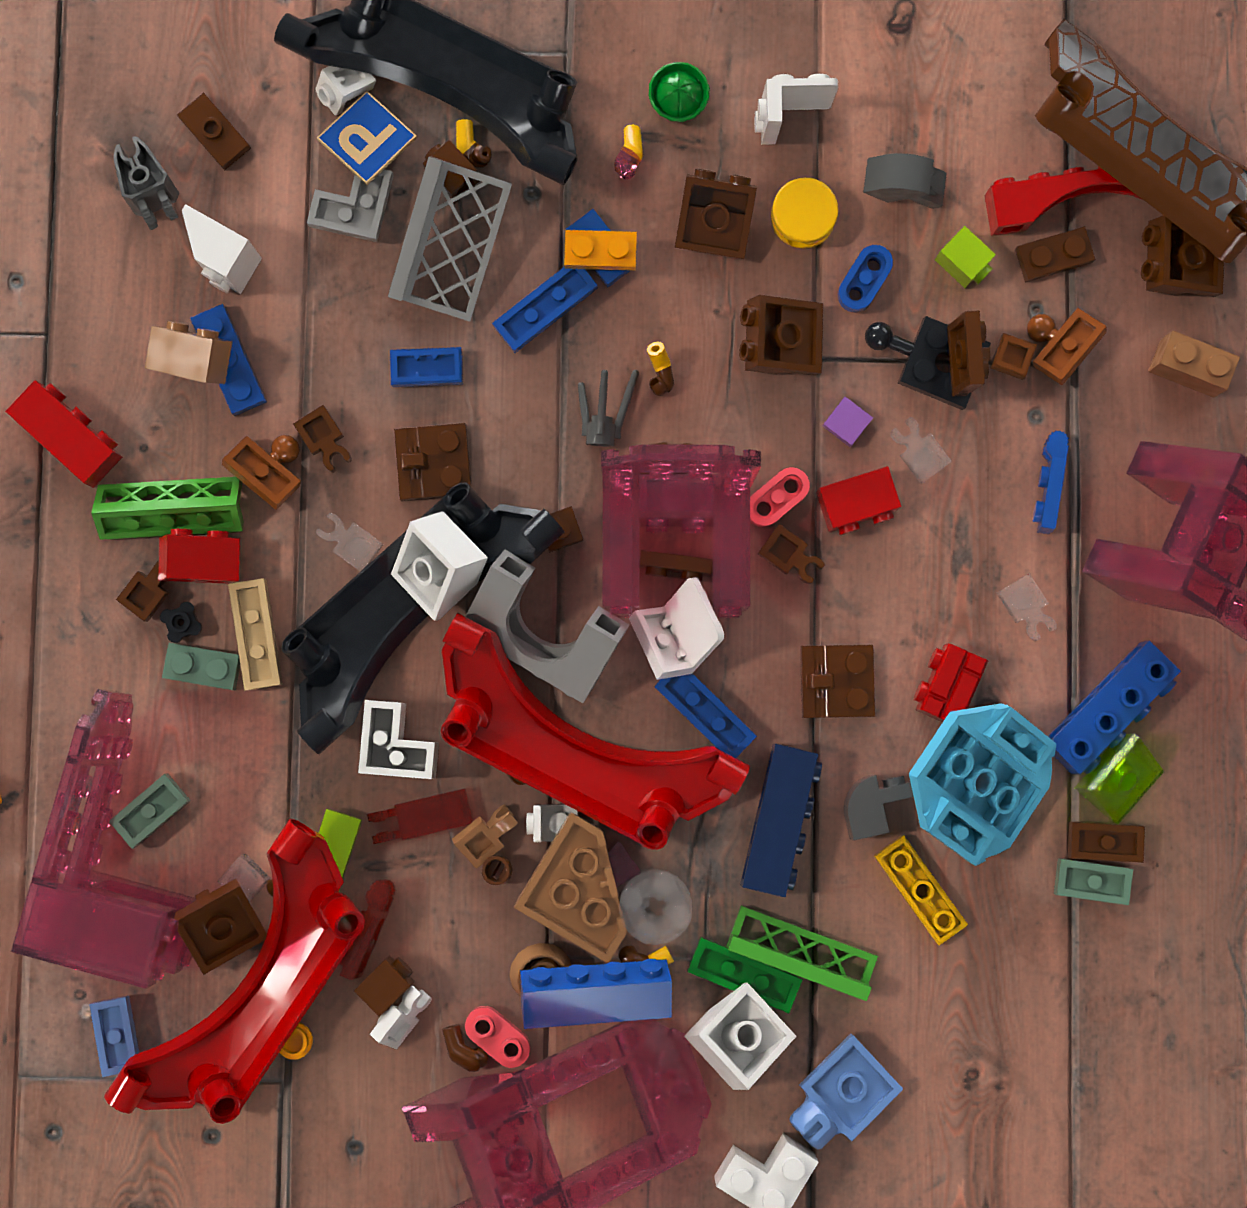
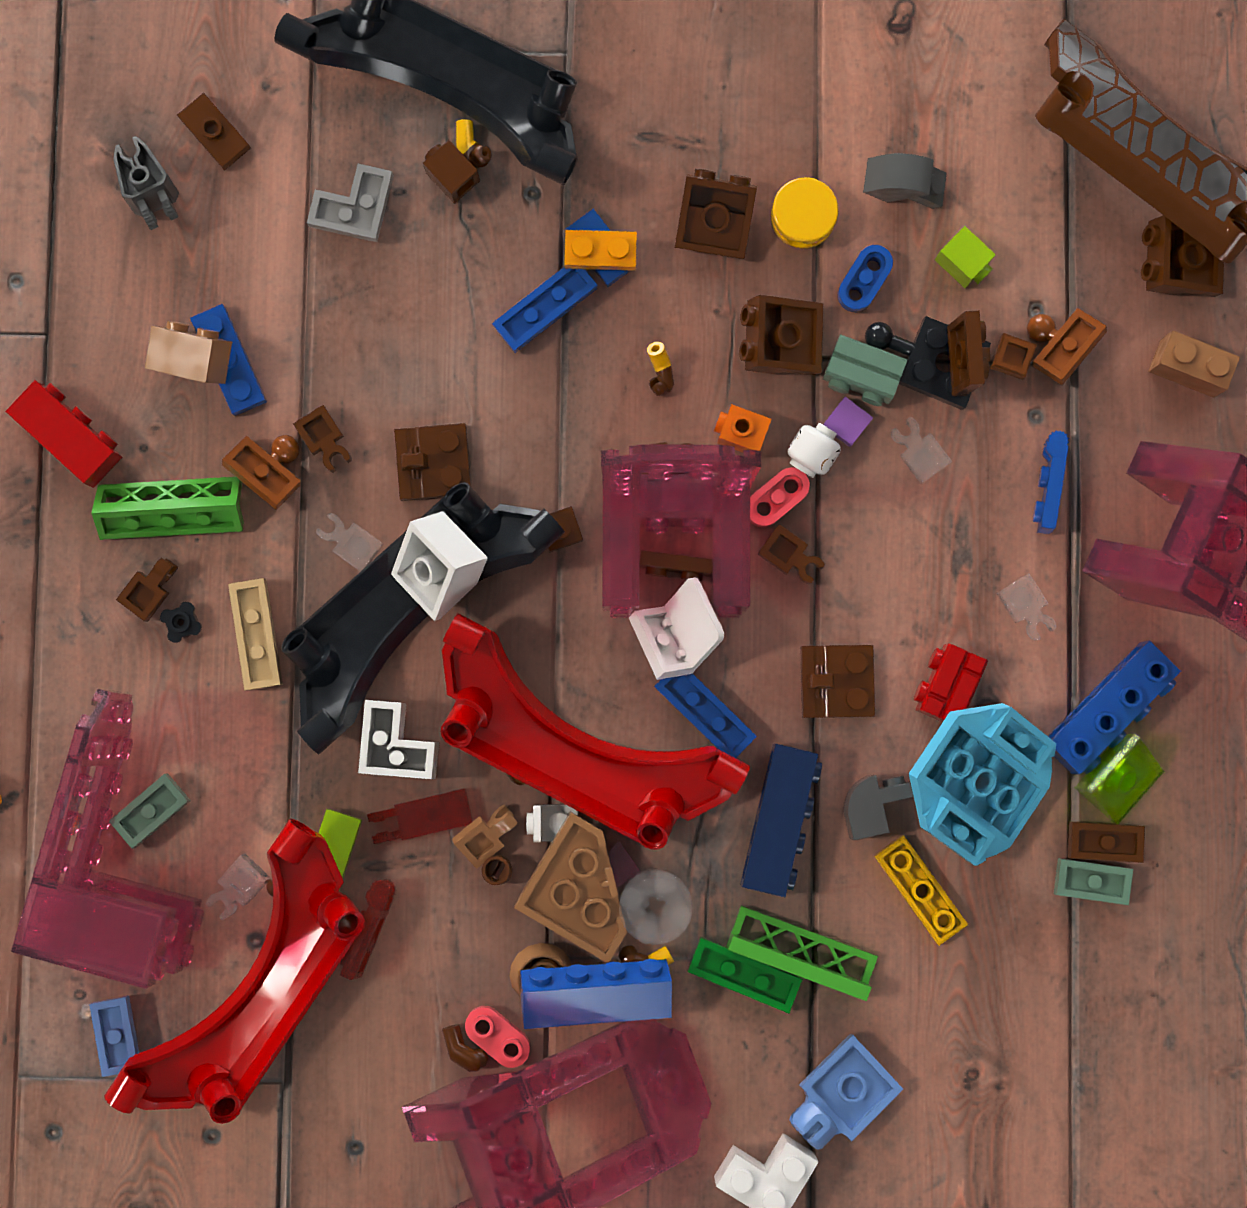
red brick [158,528,240,584] -> none
sand green plate [162,643,240,691] -> none
reddish brown hinge [169,879,267,975] -> none
white slope [182,204,262,294] -> none
light orange plate [279,1023,313,1060] -> none
white bracket [316,66,376,116] -> none
blue piece [317,91,417,185] -> none
reddish brown brick [354,955,414,1017] -> none
white plate [370,986,432,1049] -> none
light grey fence [388,156,512,321] -> none
blue plate [390,347,463,387] -> none
light grey arch [465,549,630,703] -> none
dark grey plant [578,370,639,447] -> none
arm [614,124,643,180] -> none
green hat [648,62,710,122] -> none
white slope [684,982,797,1090] -> none
white bracket [754,74,838,145] -> none
red brick [816,466,902,535] -> none
red arch [984,166,1143,236] -> none
reddish brown plate [1015,226,1096,283] -> none
none -> orange brick [714,404,772,458]
none -> white head [787,423,841,478]
none -> sand green brick [822,334,907,406]

